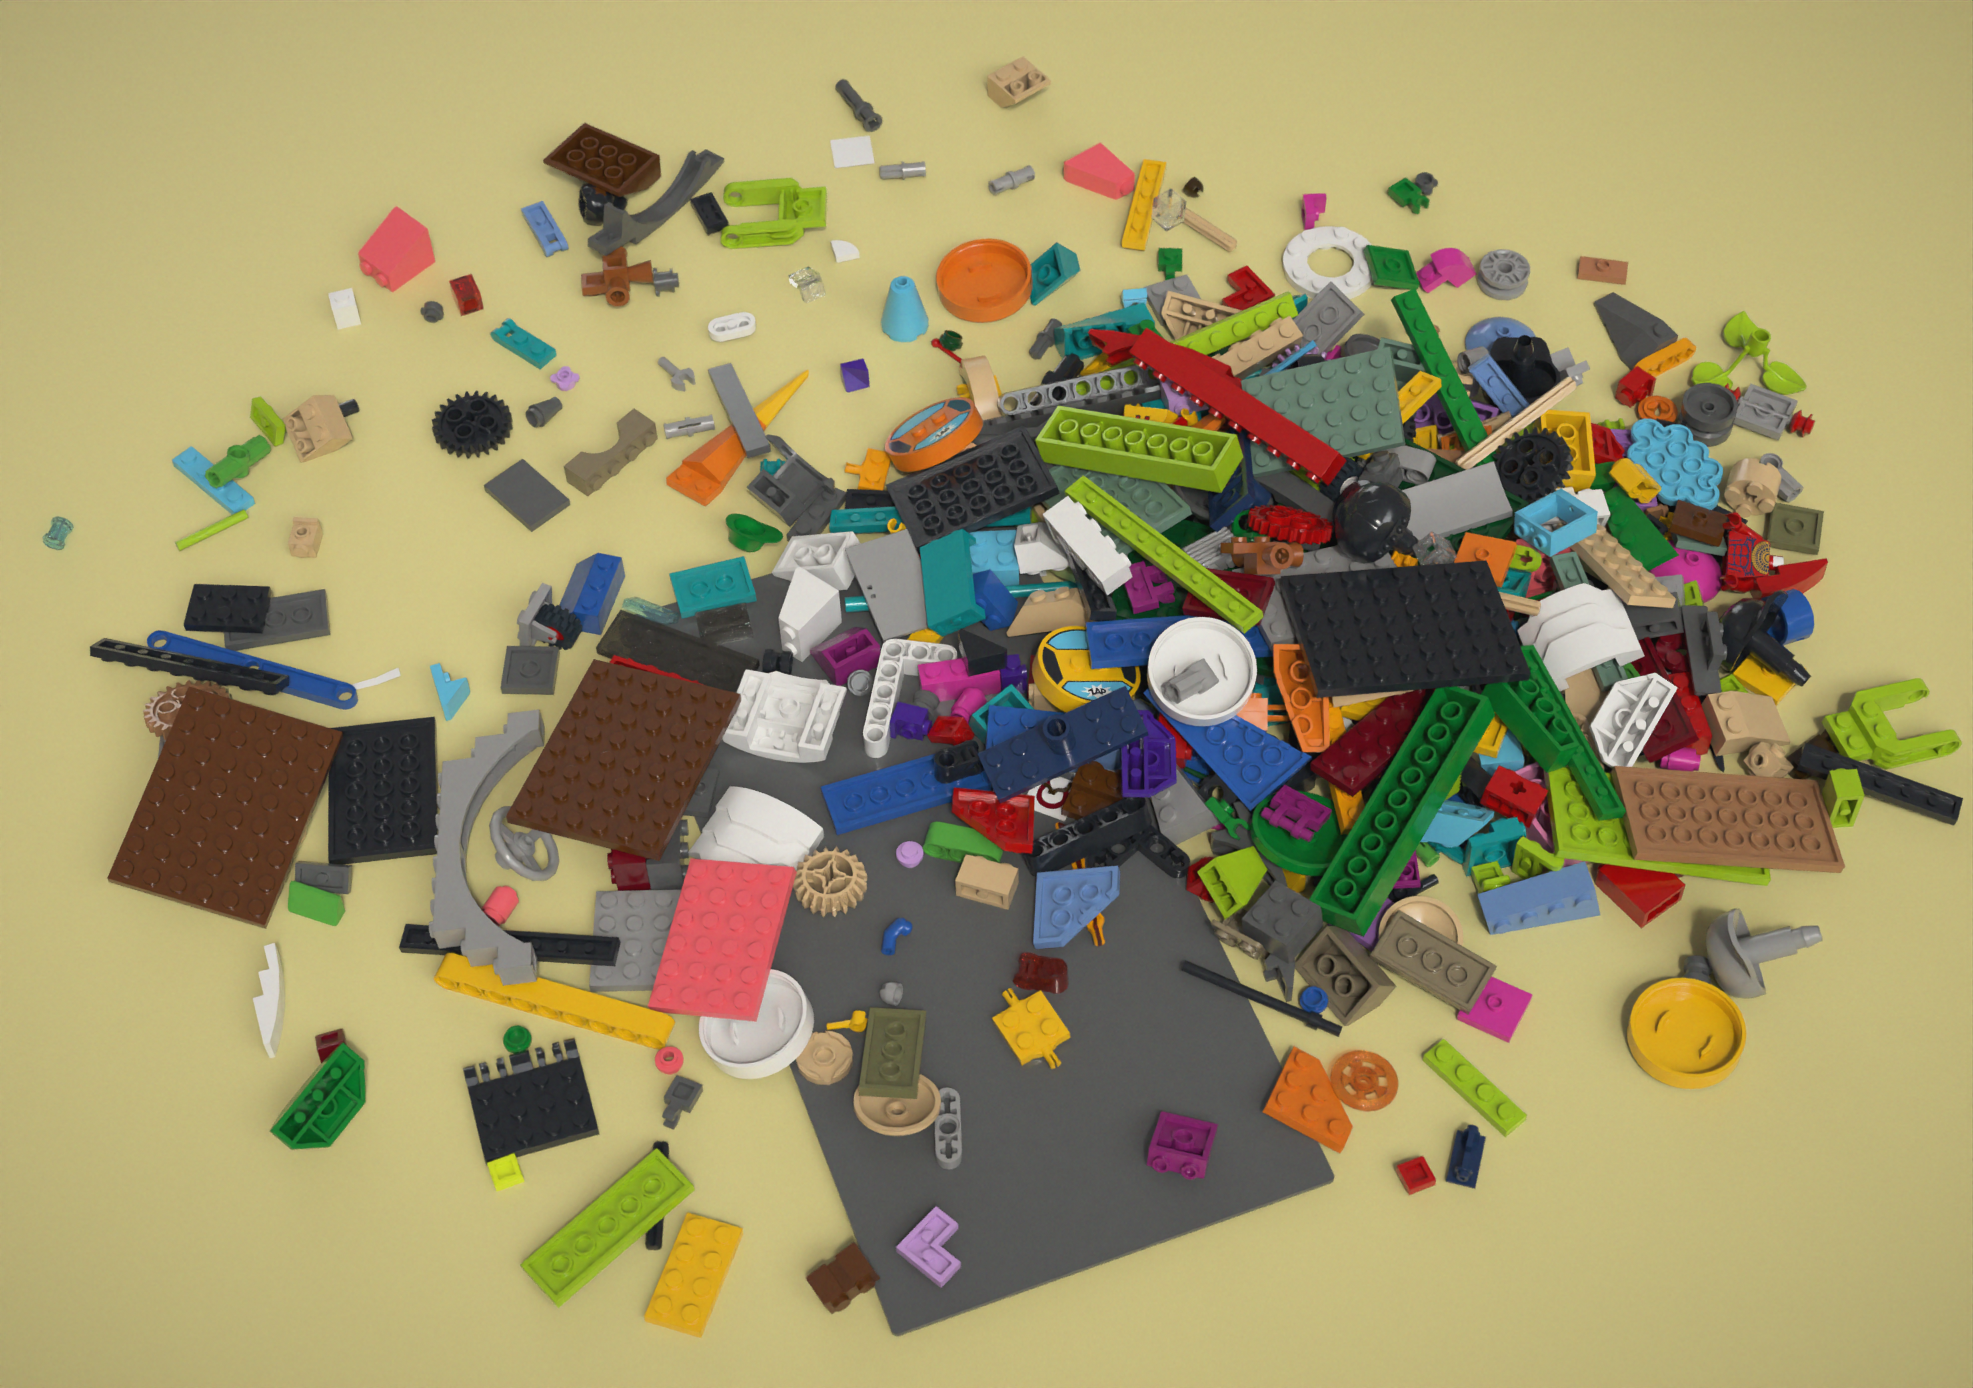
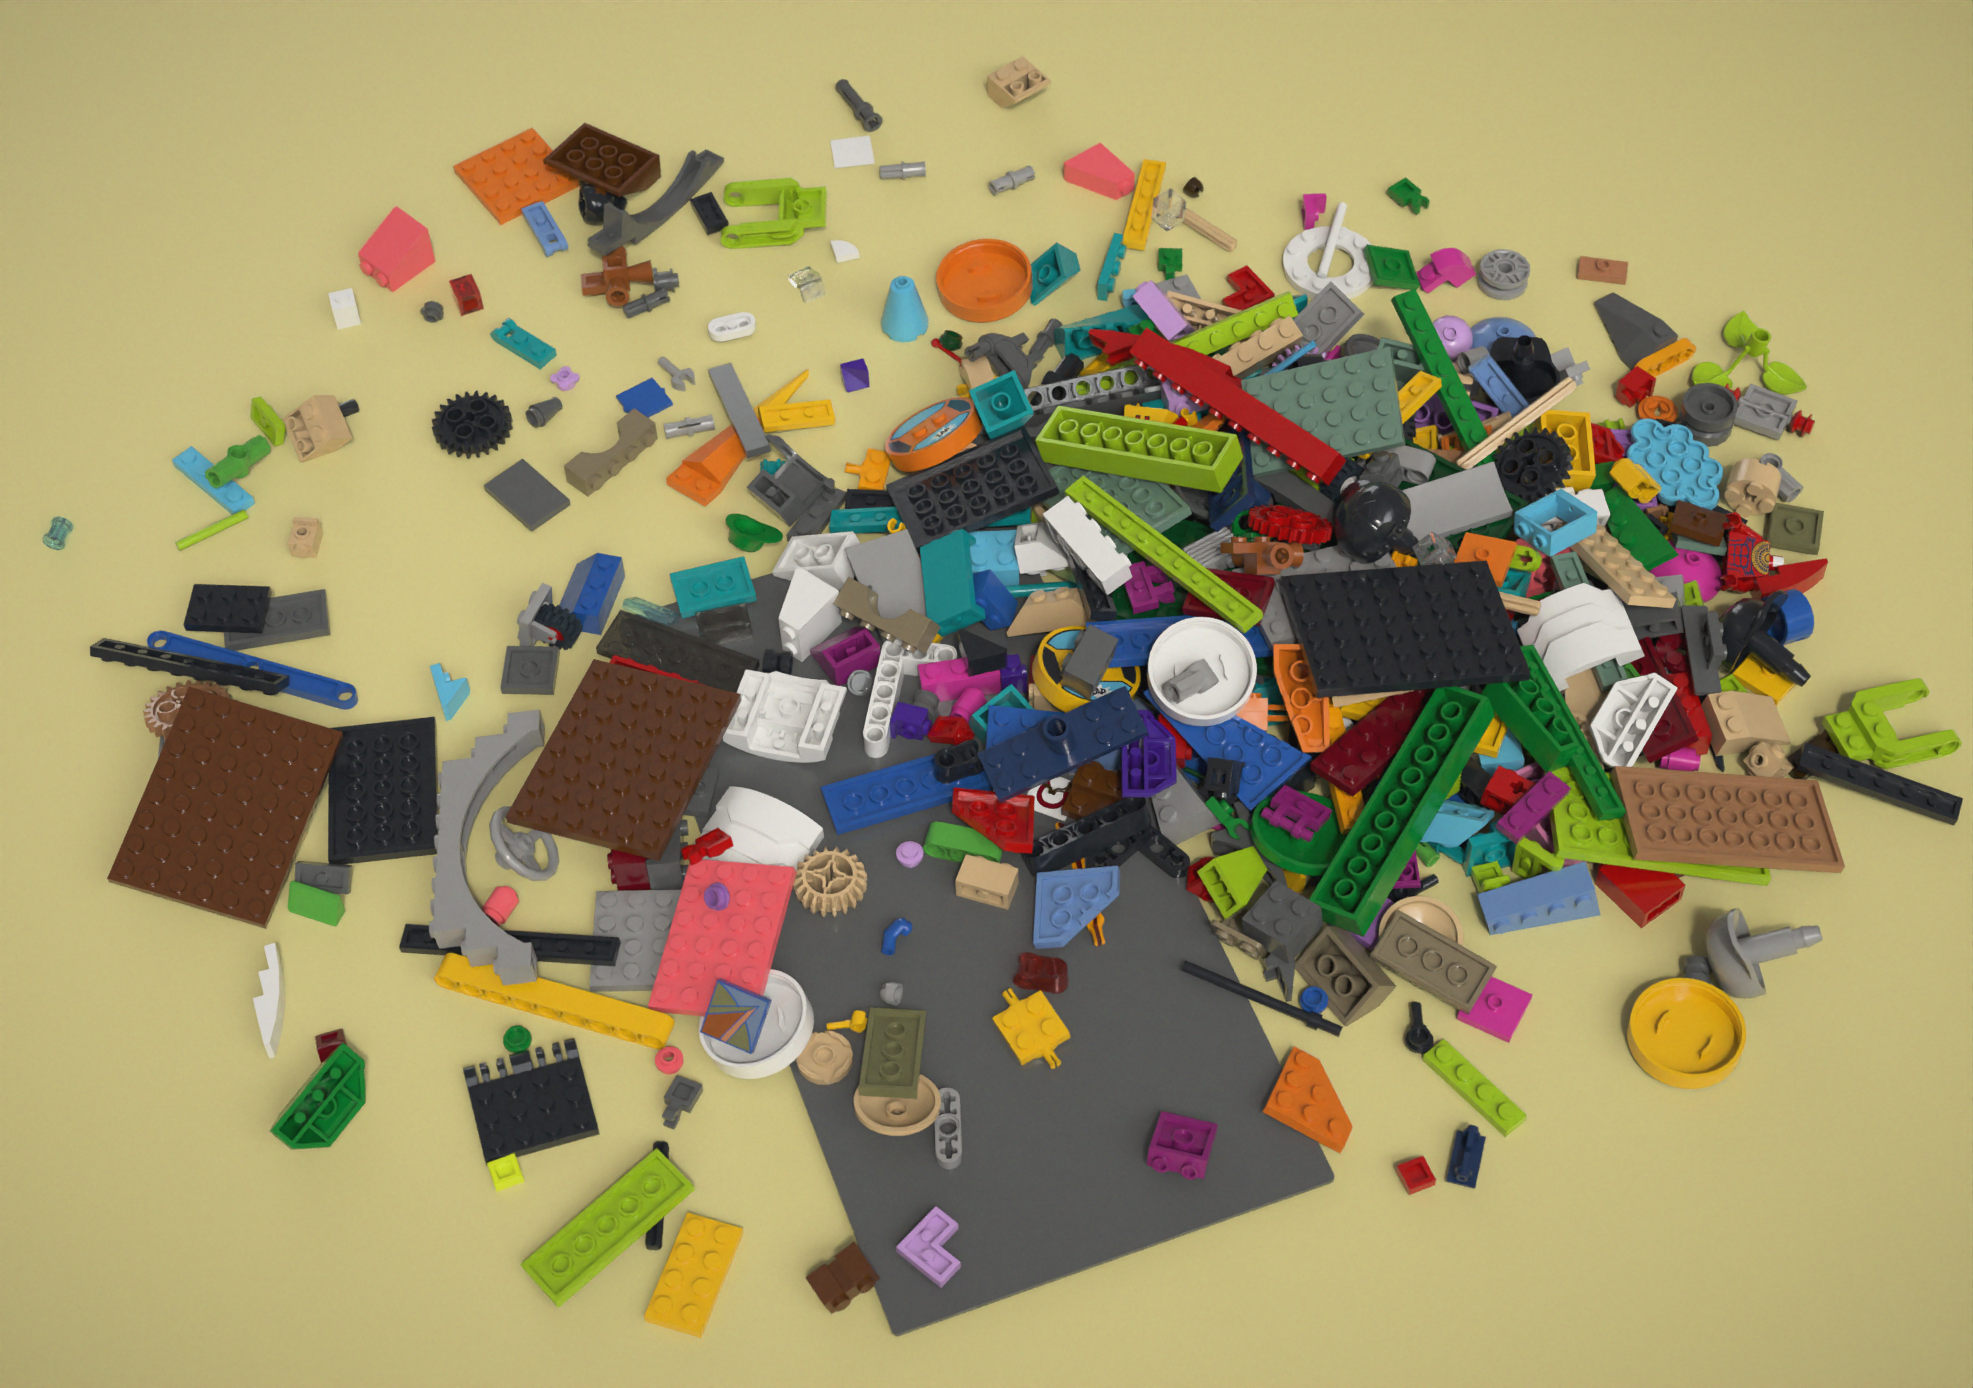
white sticker [352,668,401,690] -> none
clear orange plate [1330,1050,1399,1112] -> none
dark grey plate [1414,172,1438,195] -> none
lime brick [1822,768,1865,828] -> none
none -> orange plate [453,128,580,225]
none -> blue piece [616,377,673,418]
none -> dark grey axle [622,287,670,318]
none -> red plate [681,828,734,865]
none -> tile [700,979,772,1054]
none -> medium lavender plate [704,882,730,911]
none -> yellow plate [758,399,836,432]
none -> dark tan arch [833,577,940,654]
none -> dark grey connector [964,332,1044,389]
none -> teal slope [969,370,1034,440]
none -> dark grey brick [1060,624,1119,700]
none -> teal plate [1097,233,1127,301]
none -> lavender brick [1133,280,1196,342]
none -> black brick [1204,757,1245,799]
none -> white bar [1317,202,1347,278]
none -> black plate [1405,1002,1434,1054]
none -> lavender cylinder [1432,315,1473,362]
none -> magenta plate [1495,771,1571,845]

